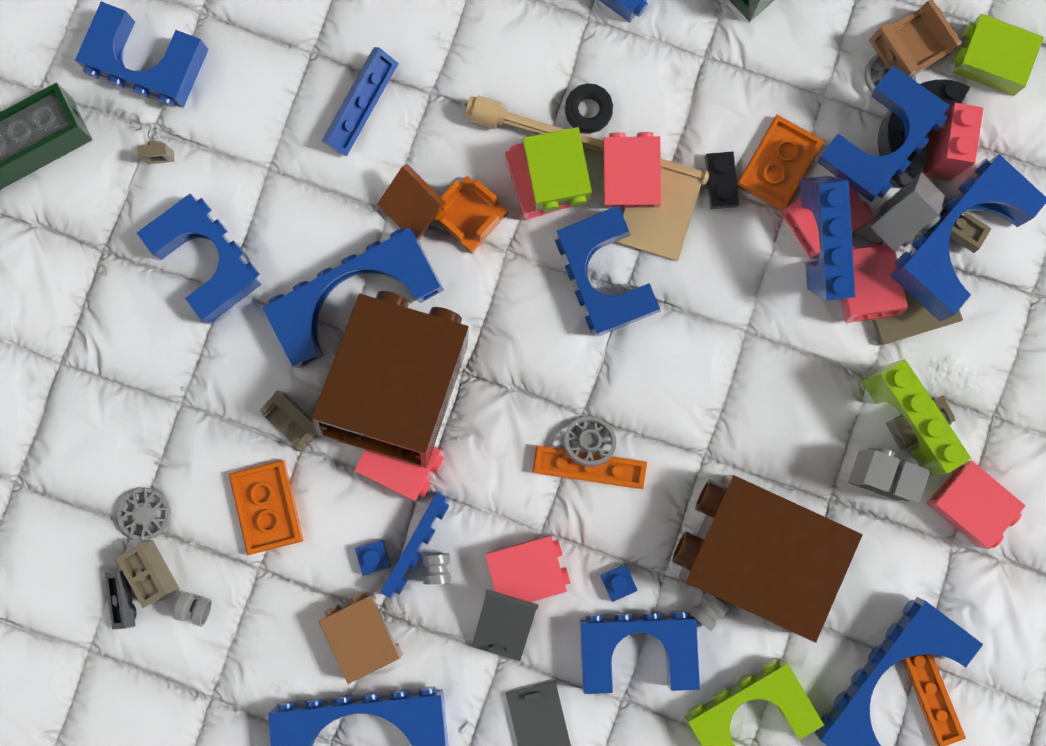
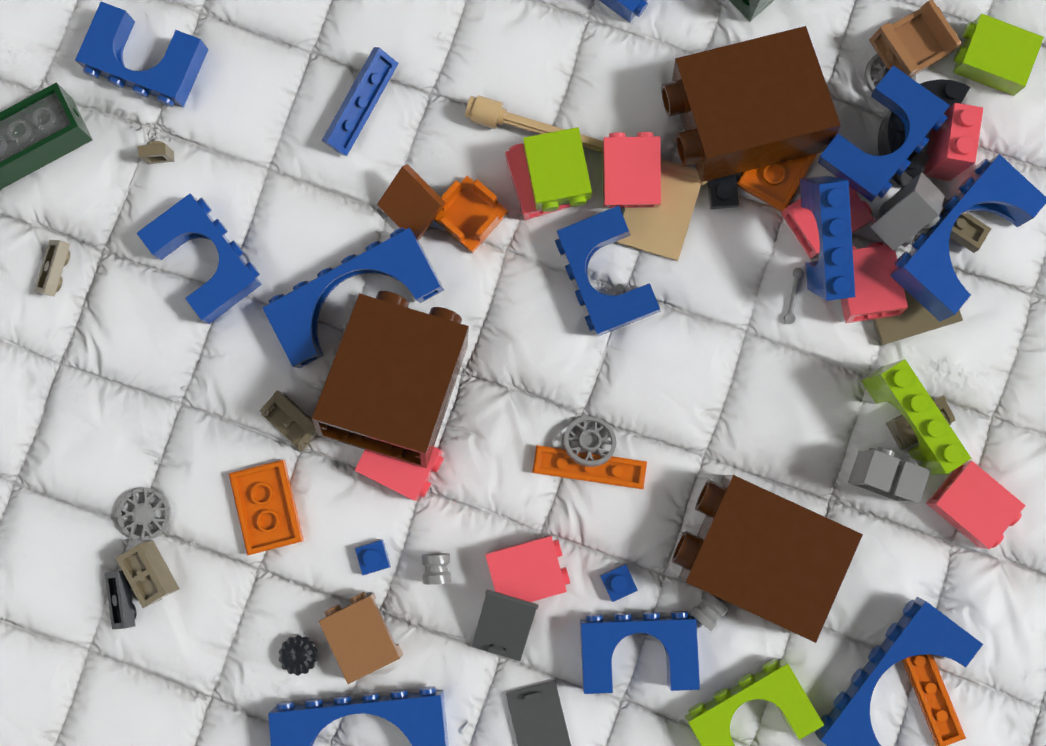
light grey wheel [173,592,212,627] -> none
blue plate [380,492,450,598] -> none
black tyre [564,83,613,134] -> none
none -> dark tan plate [34,240,70,297]
none -> black piece [279,635,318,676]
none -> reddish brown brick [661,26,841,182]
none -> light grey hinge [784,268,804,324]

